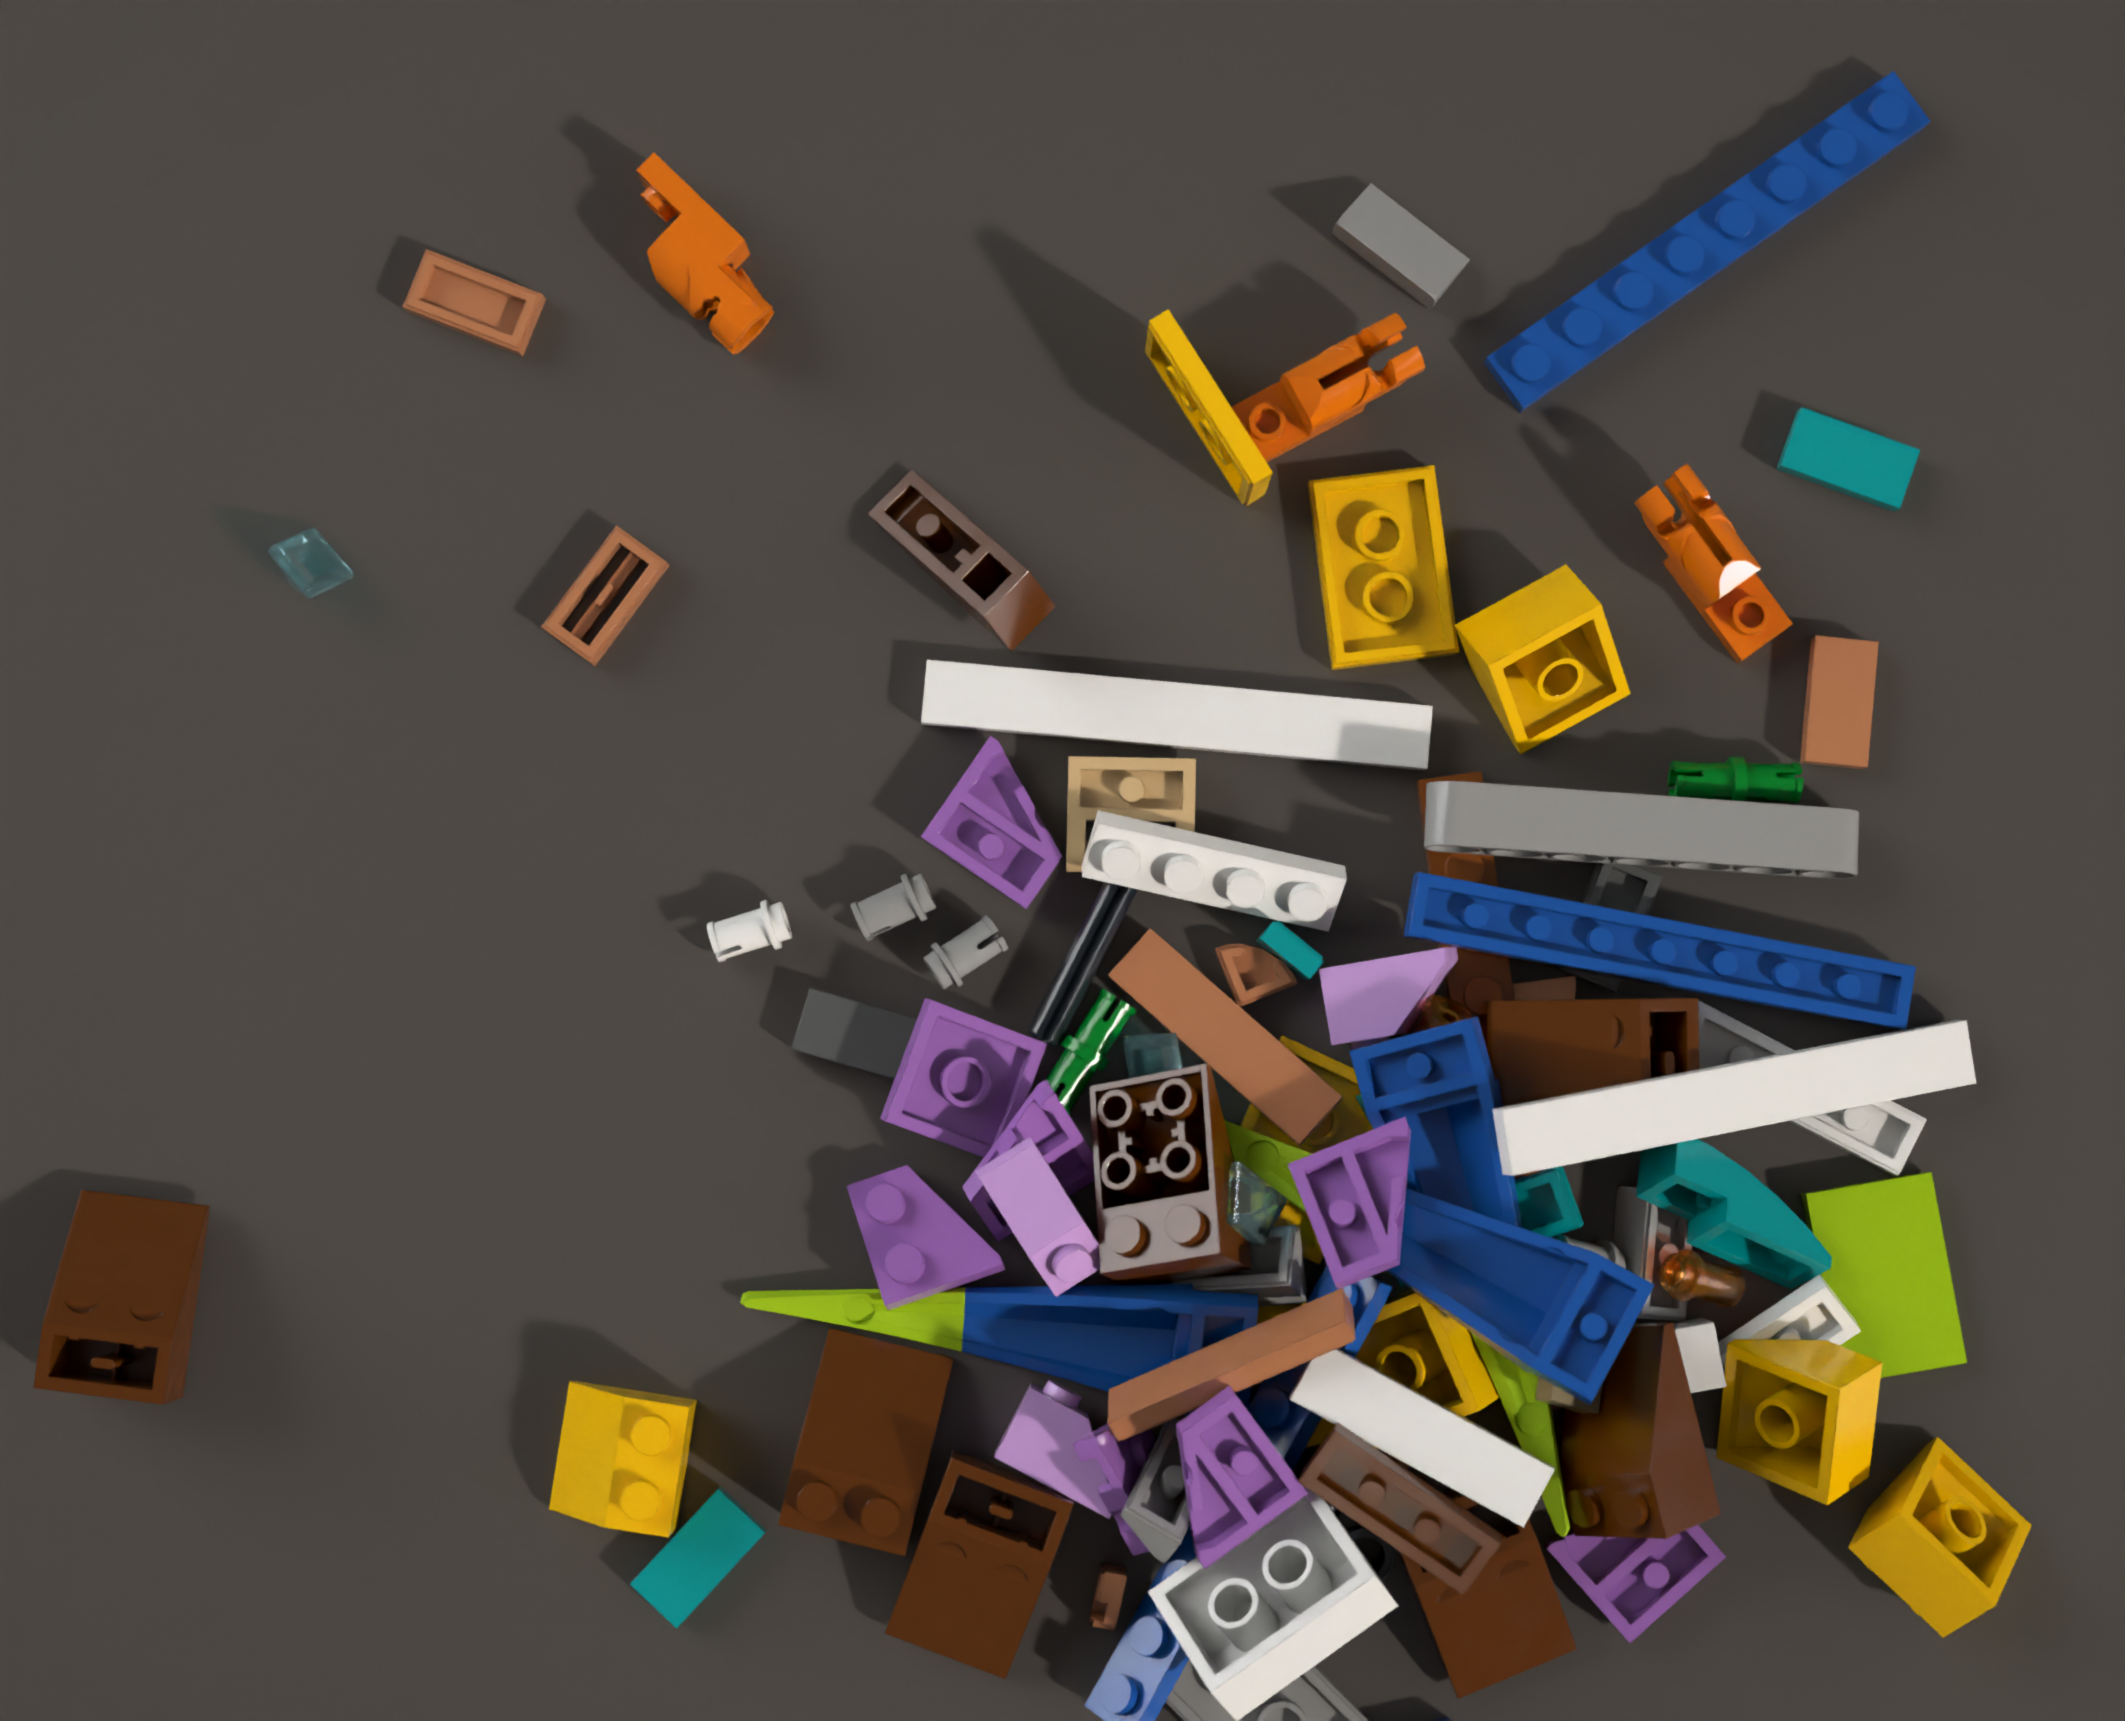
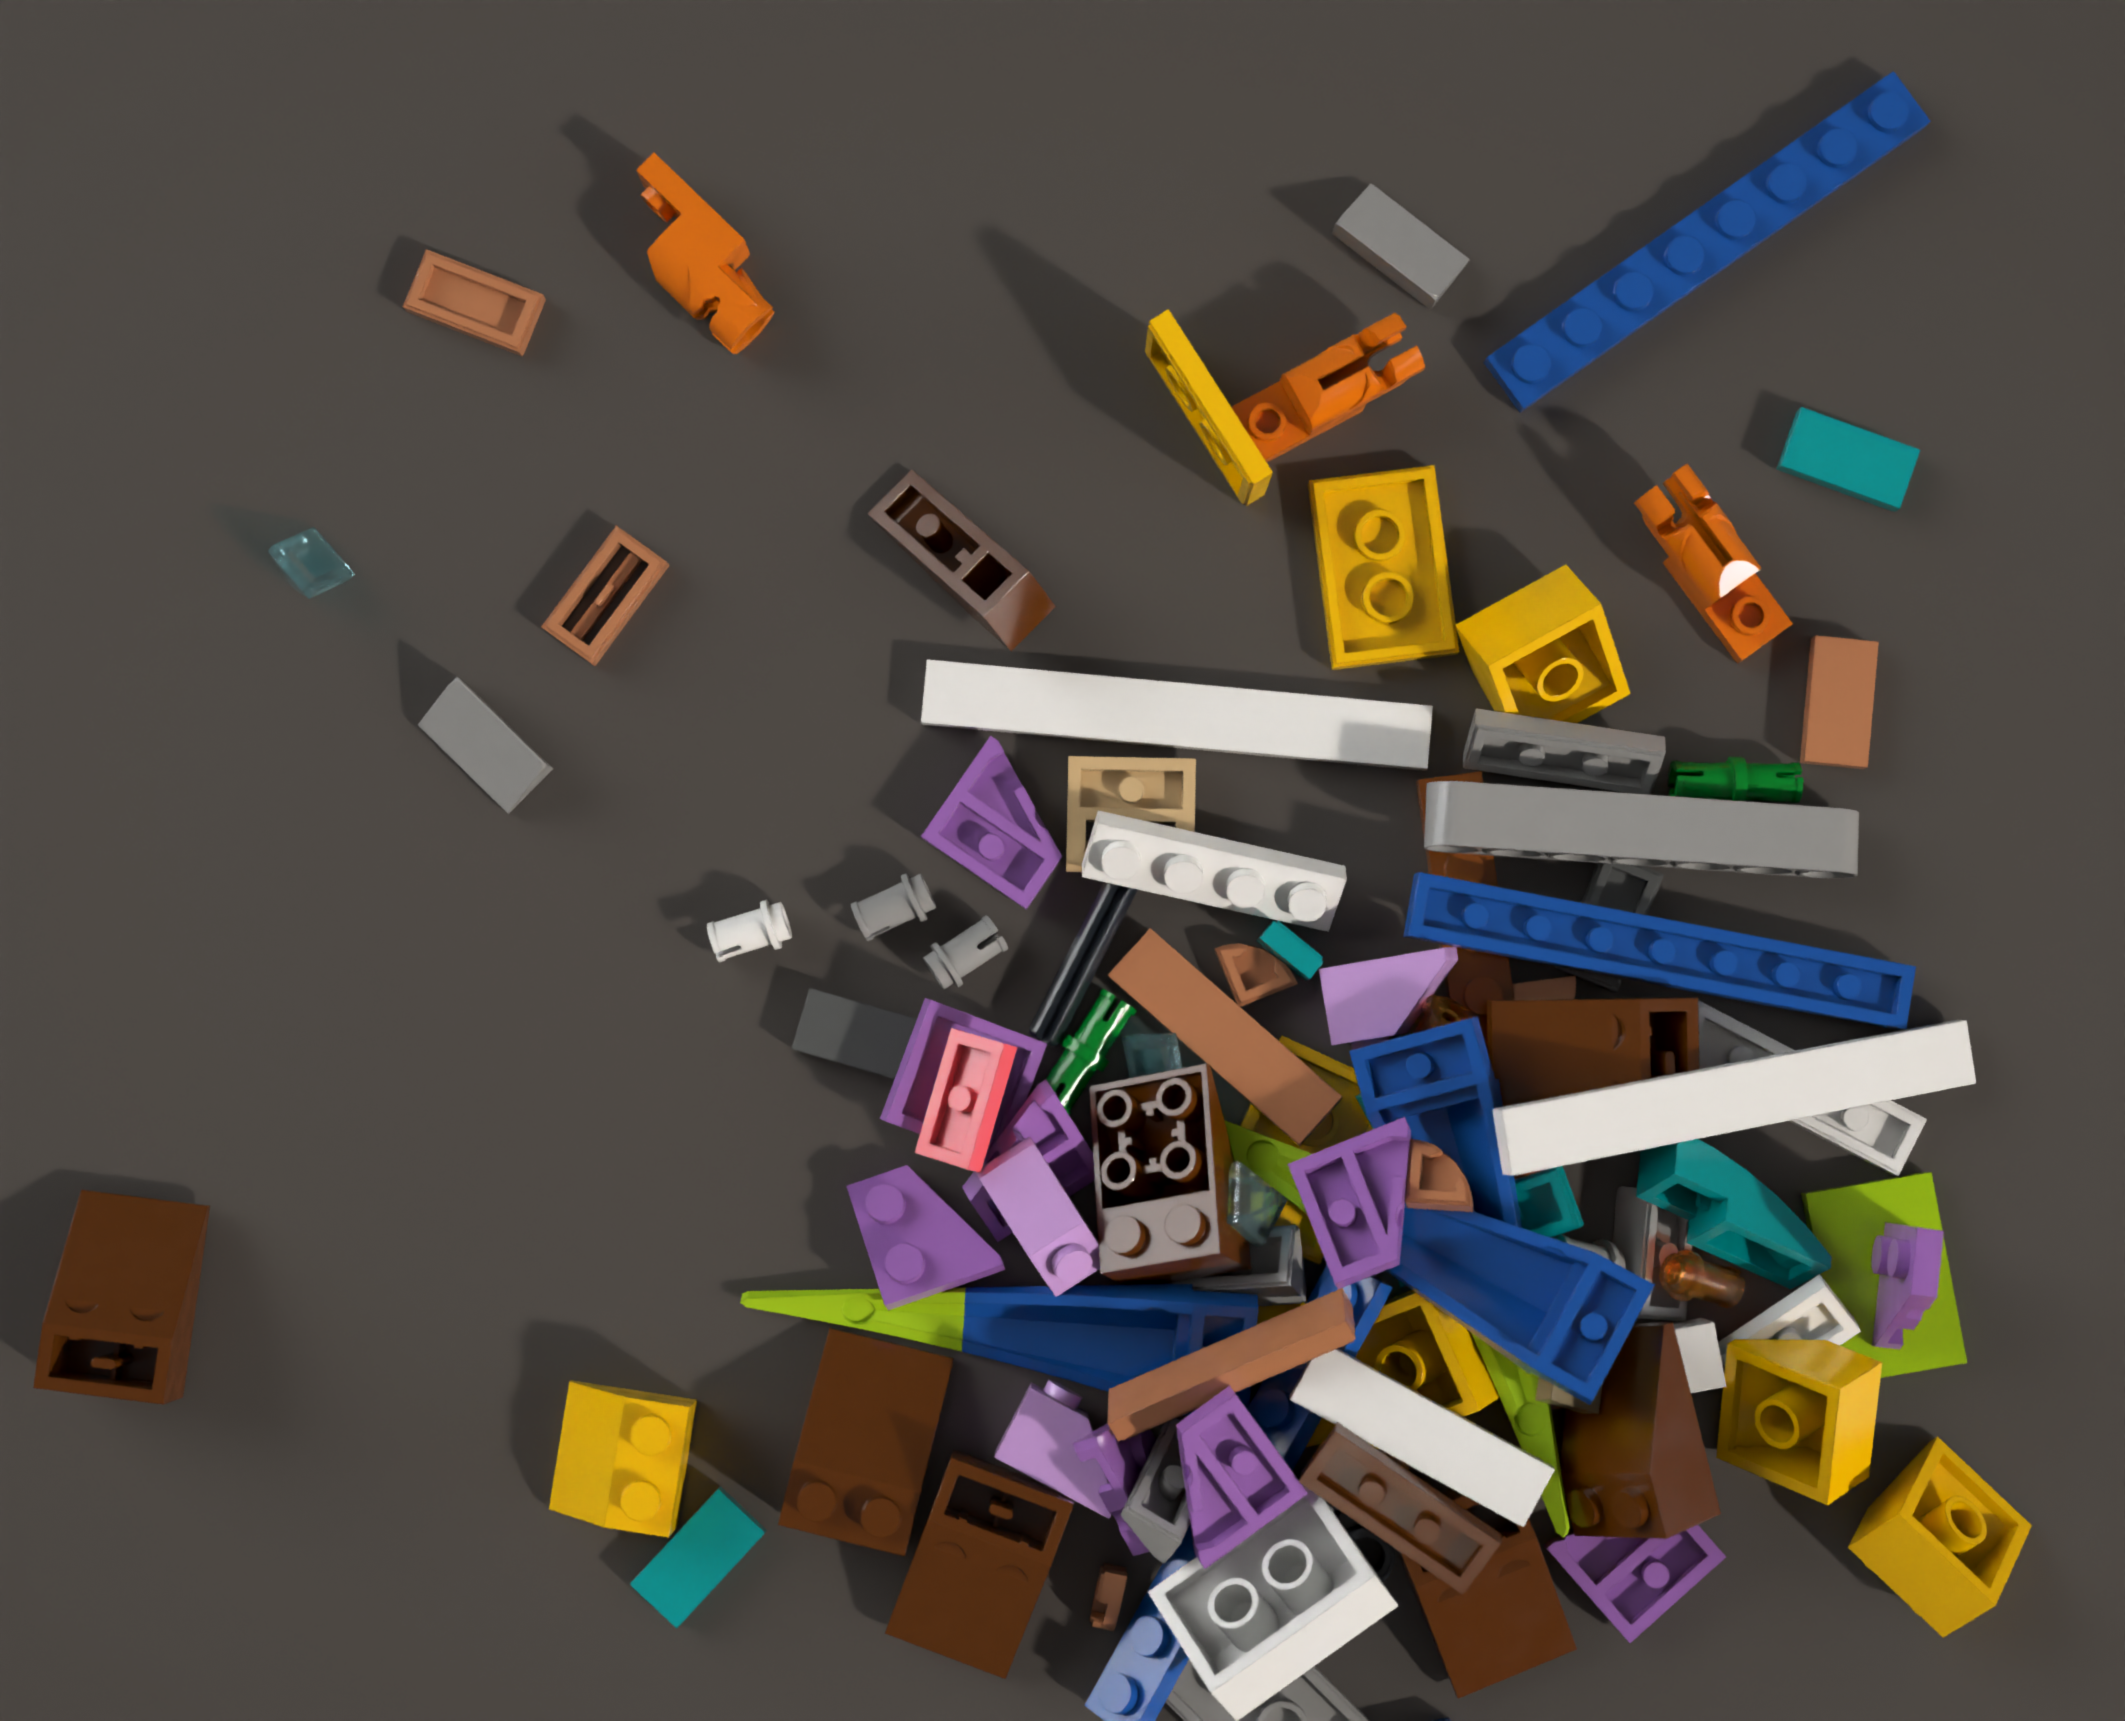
none -> light grey slope [418,677,553,814]
none -> coral plate [914,1028,1017,1173]
none -> nougat tile [1405,1139,1473,1212]
none -> light grey tile [1463,708,1666,795]
none -> medium lavender wing [1872,1222,1944,1350]

